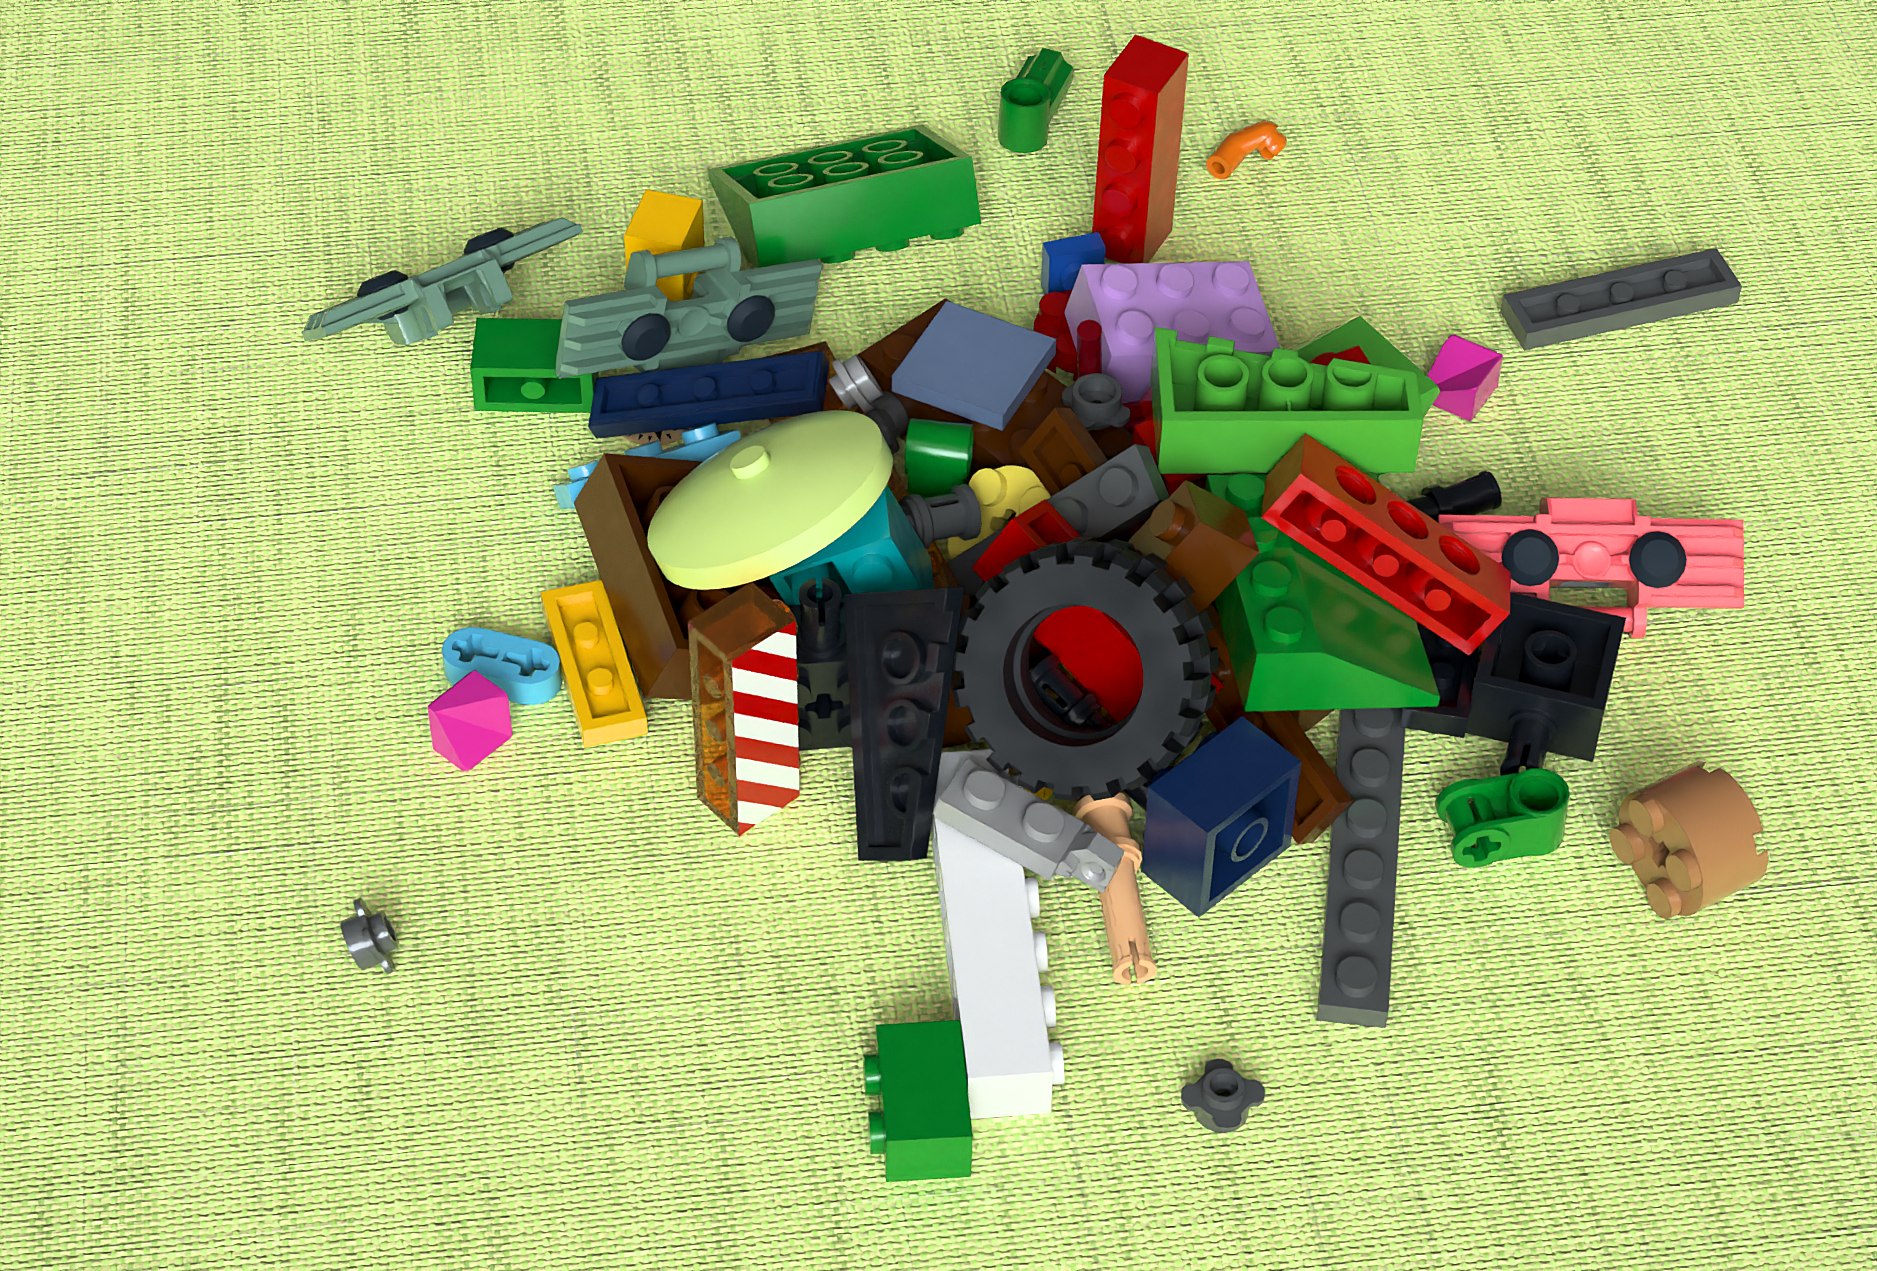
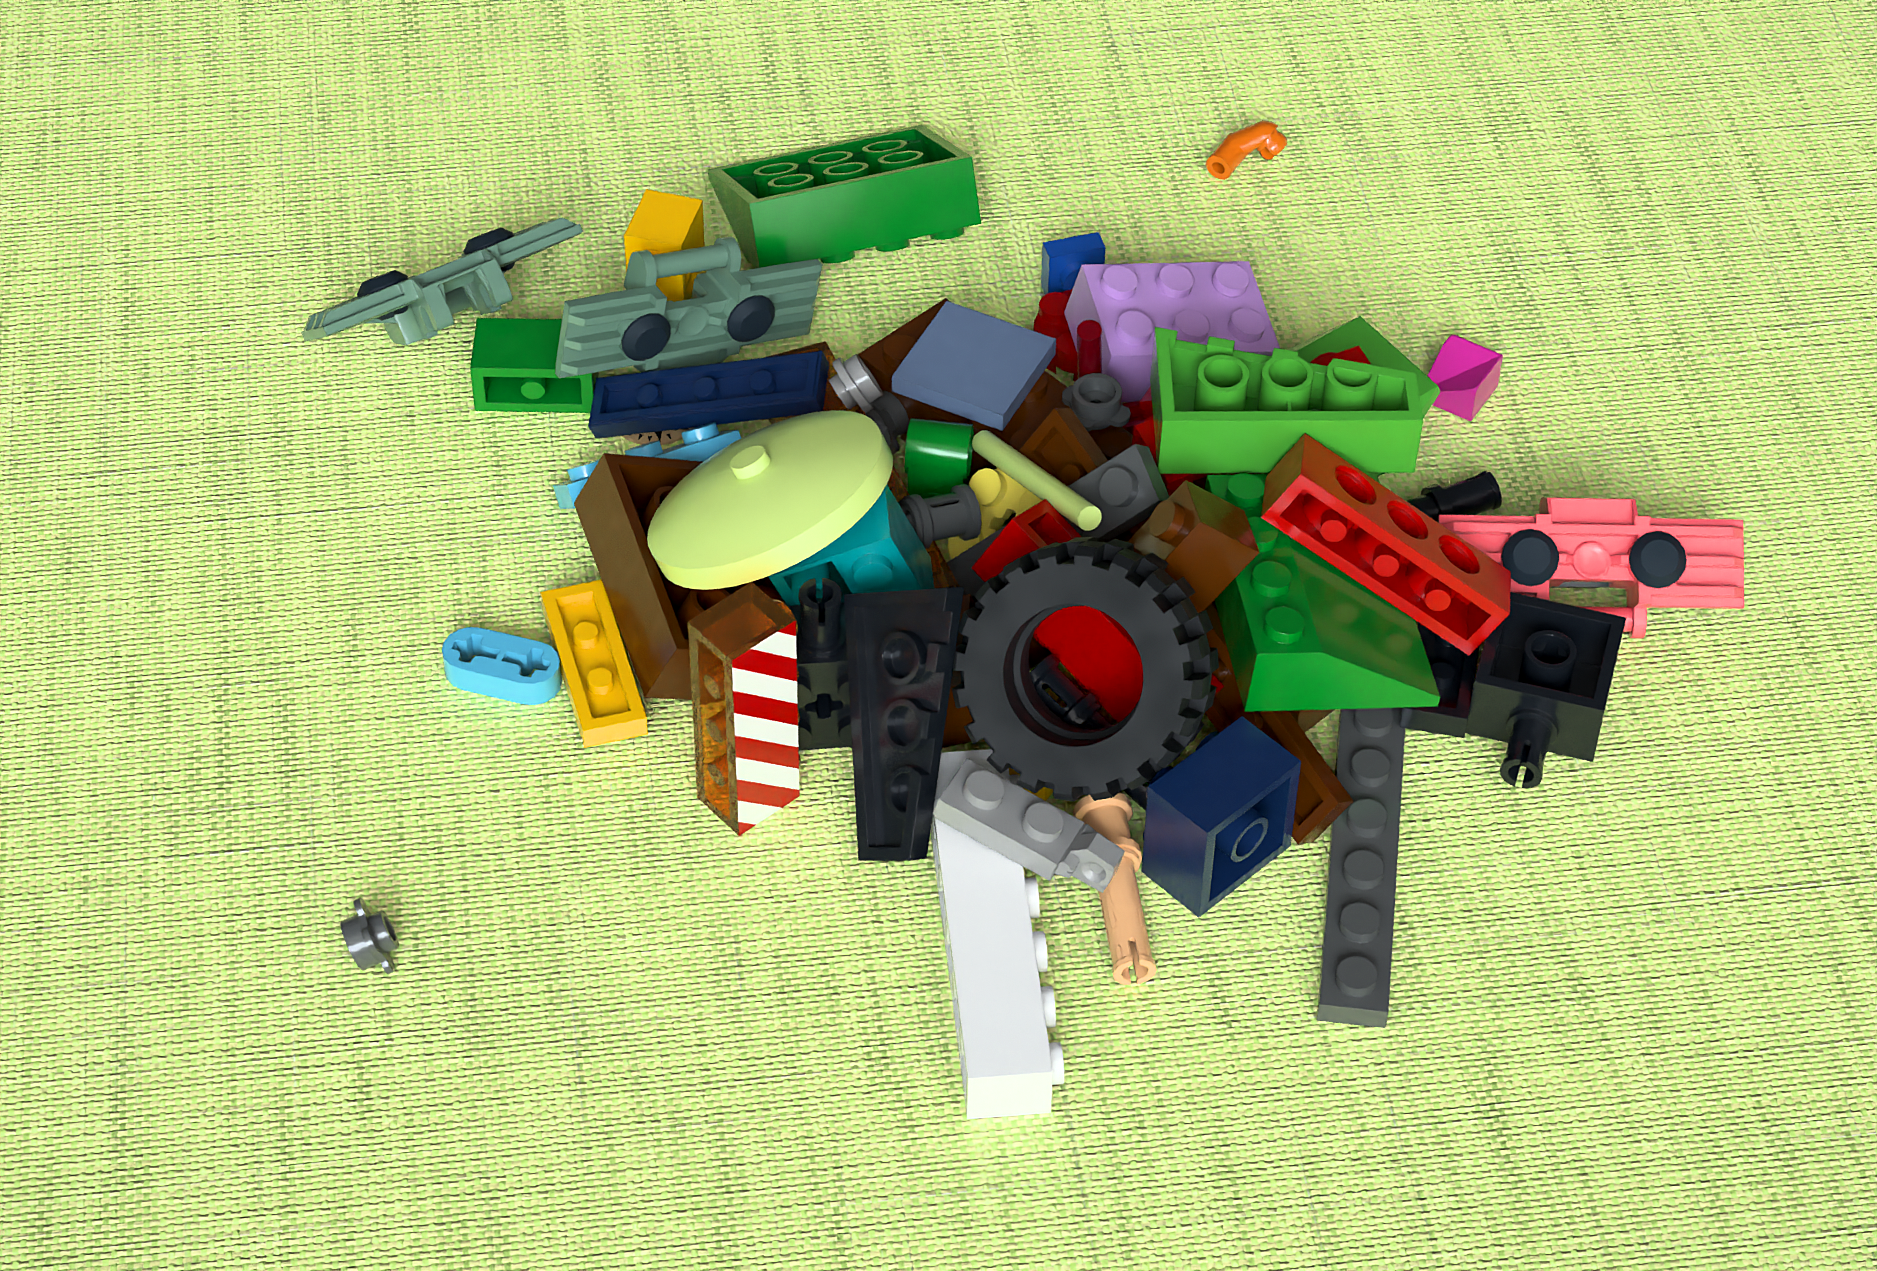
dark pink slope [427,670,513,771] -> none
green brick [863,1020,973,1182] -> none
green piece [998,48,1074,153] -> none
red brick [1092,34,1189,264] -> none
dark grey plate [1181,1059,1265,1133] -> none
green piece [1435,768,1570,868] -> none
dark grey plate [1500,248,1742,351] -> none
medium nougat brick [1609,761,1768,920] -> none
none -> yellowish green bar [972,430,1102,531]

